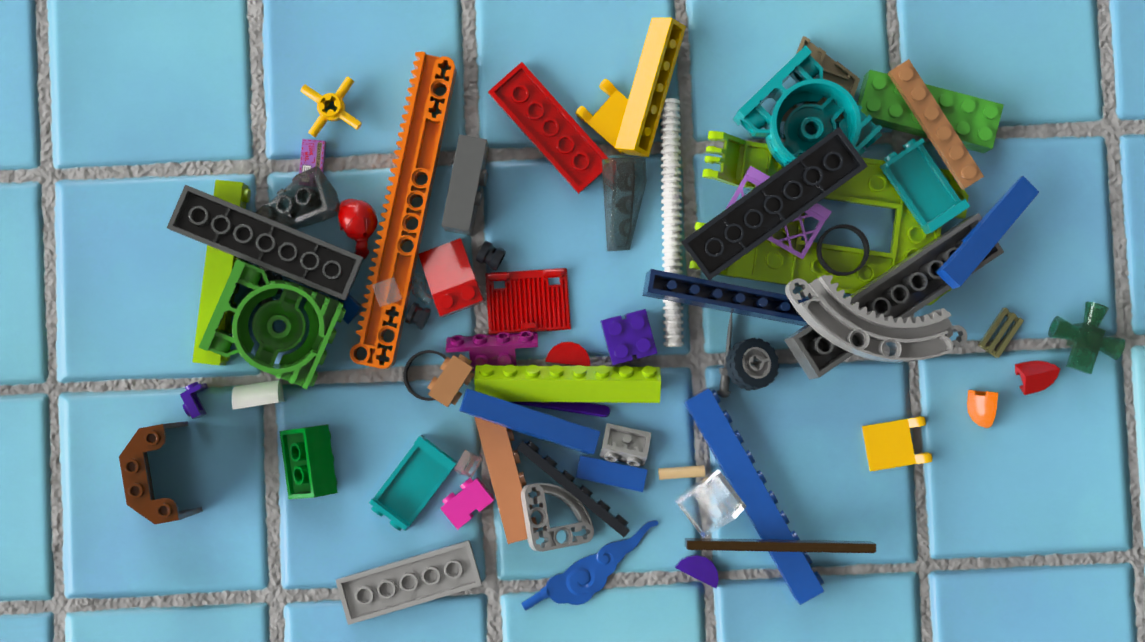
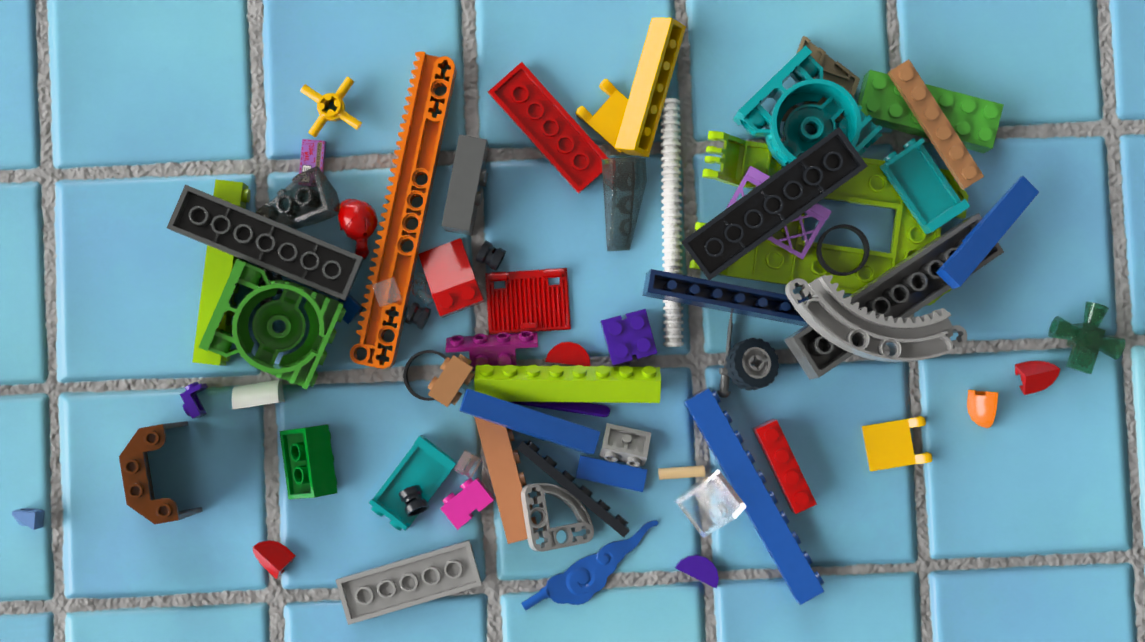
dark brown tile [685,538,876,553] -> none
olive tile [978,308,1024,358] -> none
none -> medium blue slope [12,508,45,530]
none -> red brick [253,540,296,580]
none -> black wheel [399,485,429,516]
none -> red brick [752,419,817,514]

